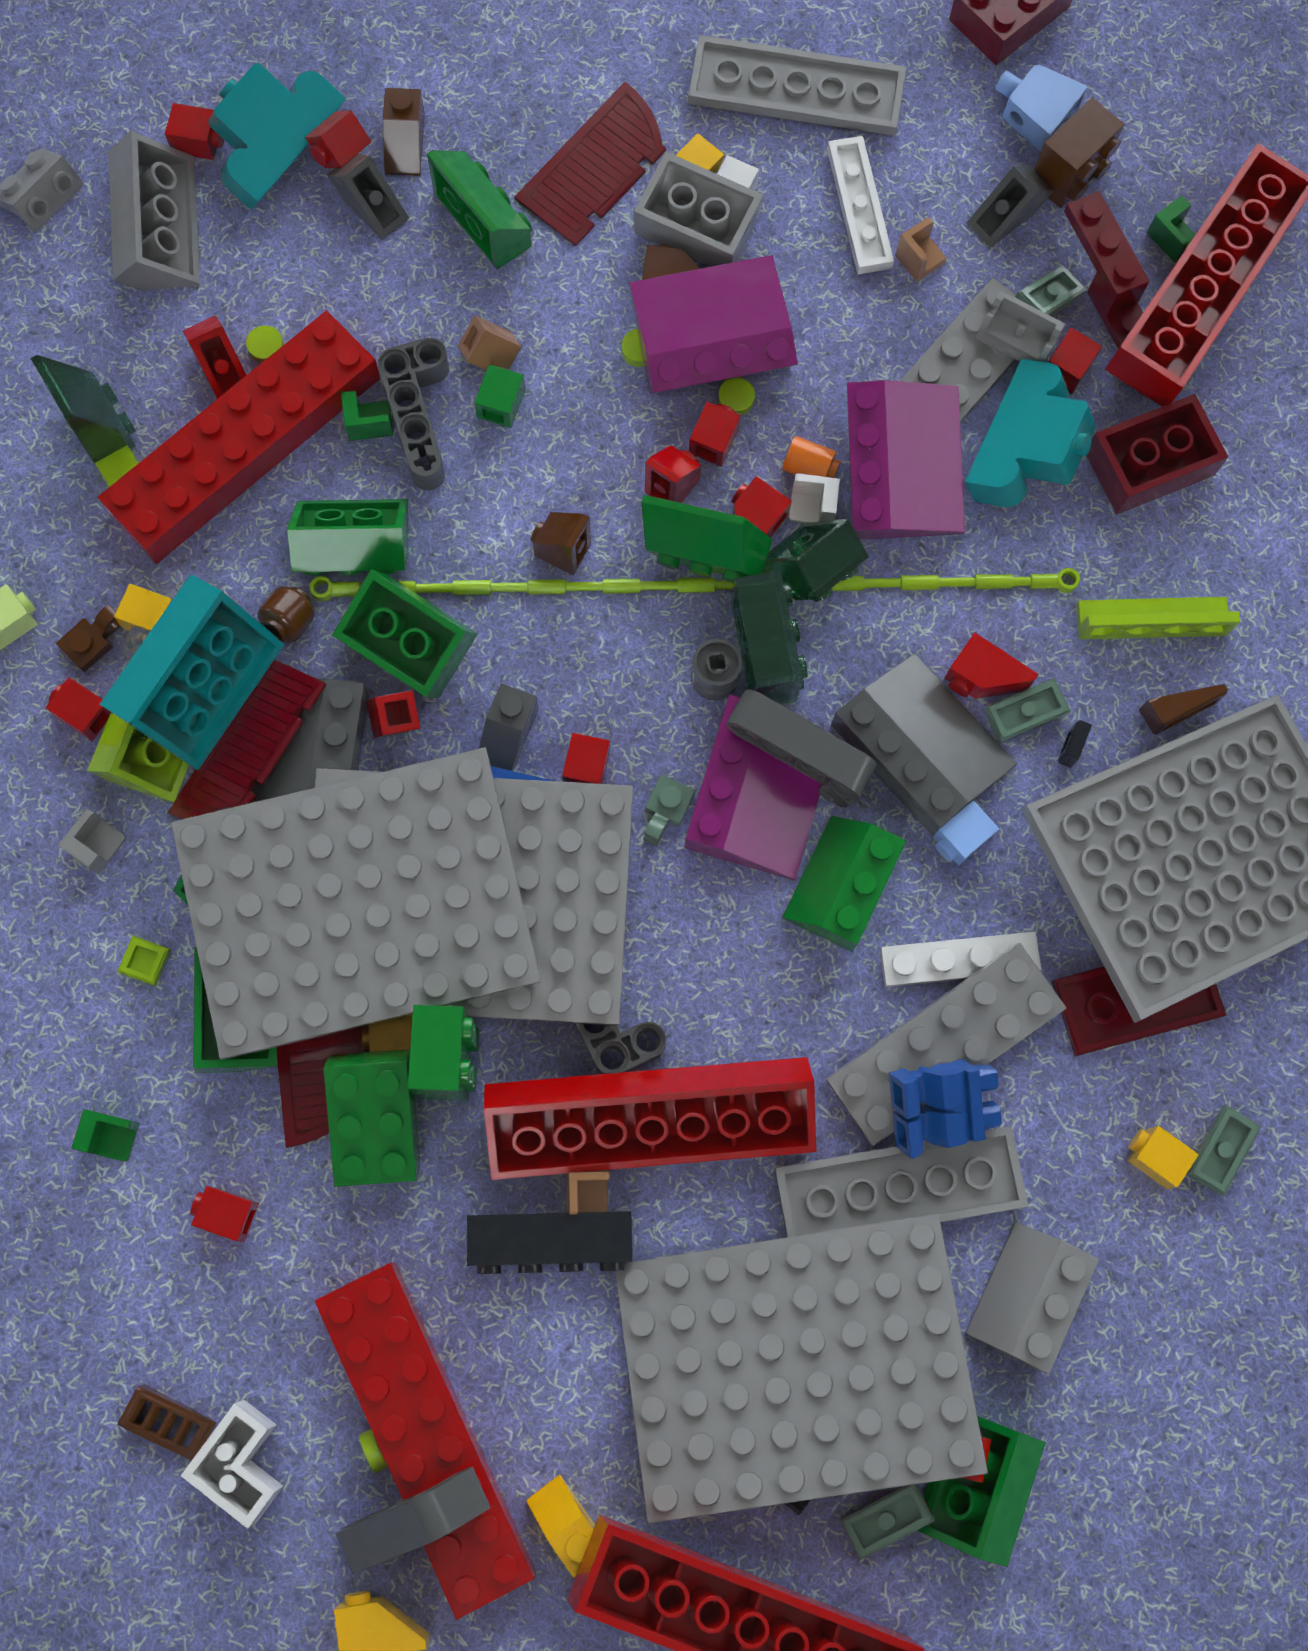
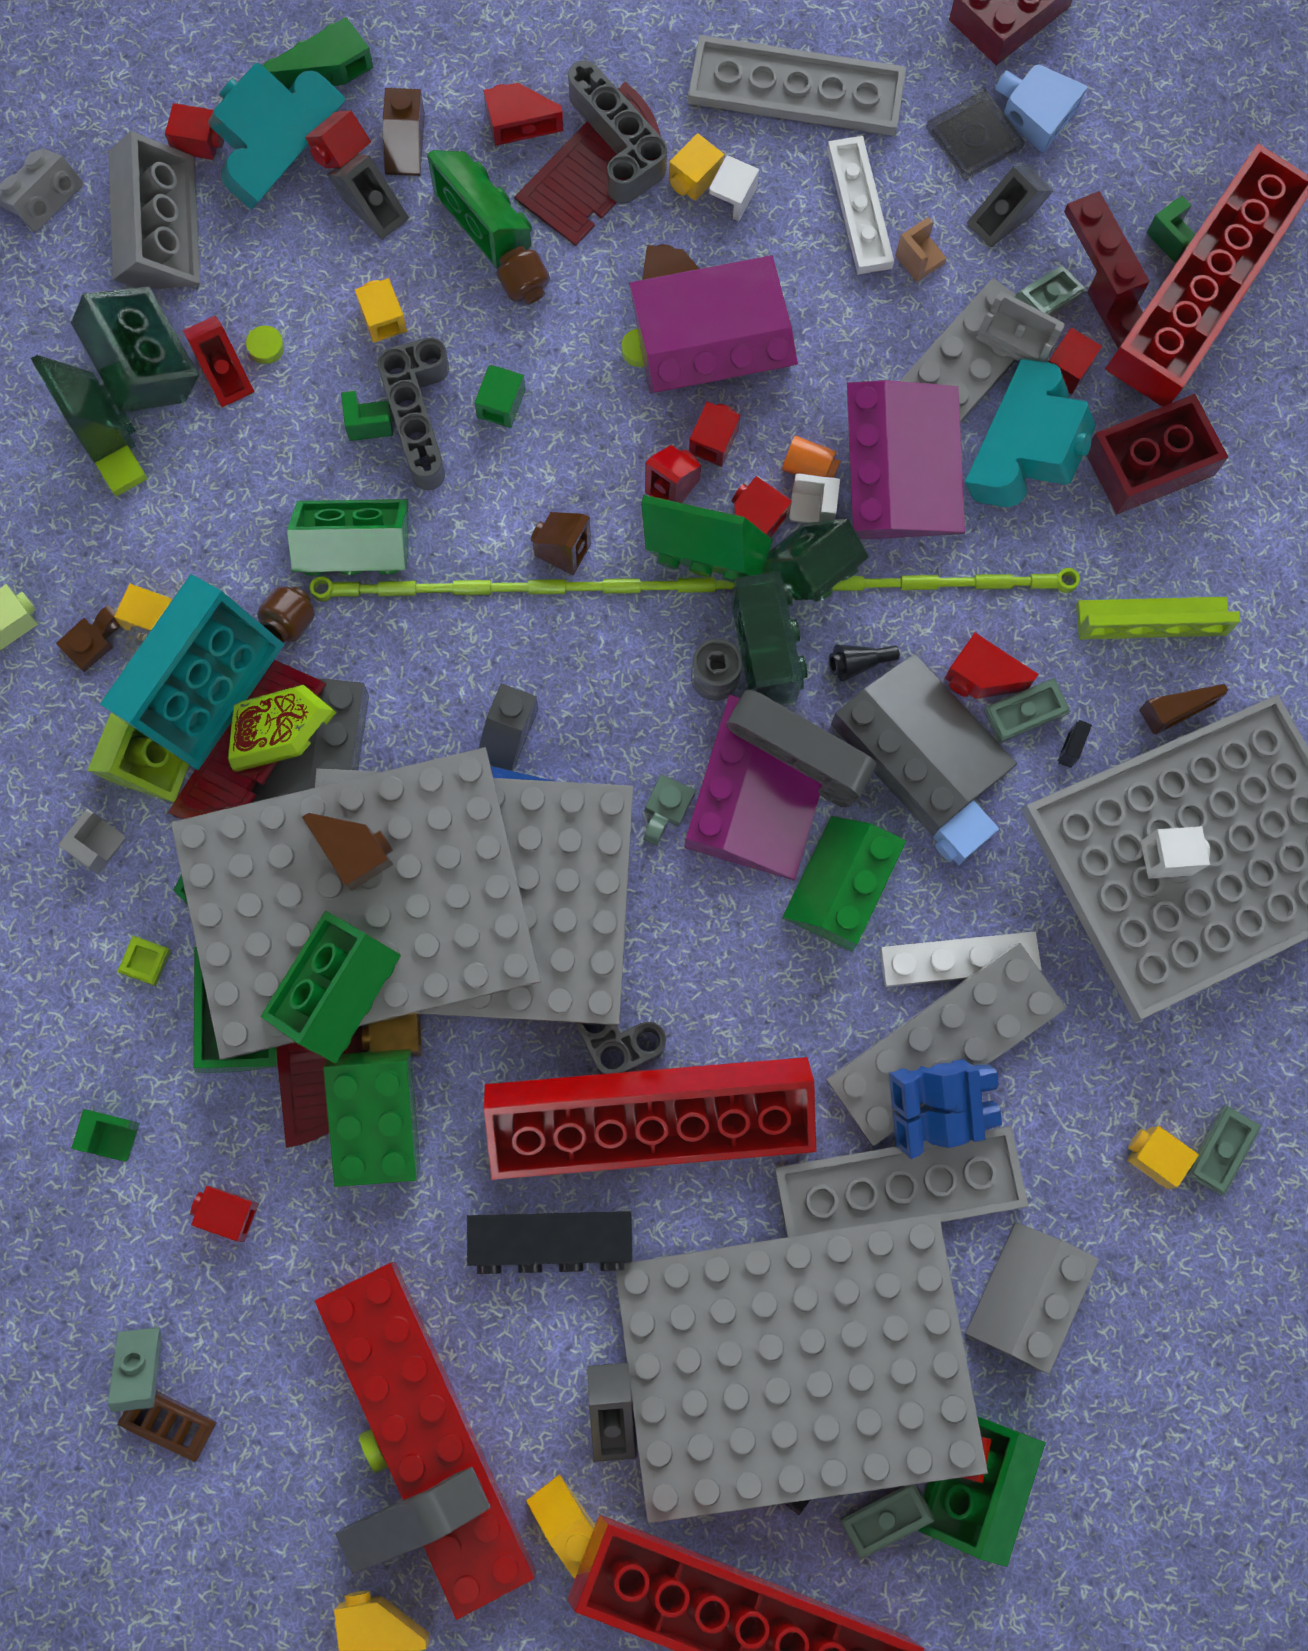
red brick [45,677,111,742] -> none
red brick [97,310,381,565] -> none
white brick [181,1400,283,1529] -> none
green brick [332,569,478,698] -> none
red brick [366,690,420,738] -> none
green brick [408,1004,480,1101] -> none
medium nougat panel [457,315,521,370] -> none
red brick [562,732,610,784] -> none
medium nougat panel [565,1172,610,1215] -> none
light grey slope [634,151,764,267] -> none
lime tile [718,377,755,416] -> none
reddish brown brick [1034,97,1125,208] -> none
dark red tile [1051,966,1227,1057] -> none
none -> brick [71,287,199,413]
none -> sand green plate [108,1327,162,1412]
none -> lime tile [228,685,337,772]
none -> green slope [260,910,401,1064]
none -> green slope [263,17,374,90]
none -> reddish brown slope [302,813,394,891]
none -> yellow brick [354,278,407,343]
none -> red slope [483,82,564,146]
none -> reddish brown head [496,246,550,305]
none -> dark grey beam [568,60,667,203]
none -> dark grey slope [587,1362,635,1462]
none -> black cone [829,644,900,682]
none -> clear smoke tile [926,89,1025,181]
none -> white brick [1141,826,1210,879]

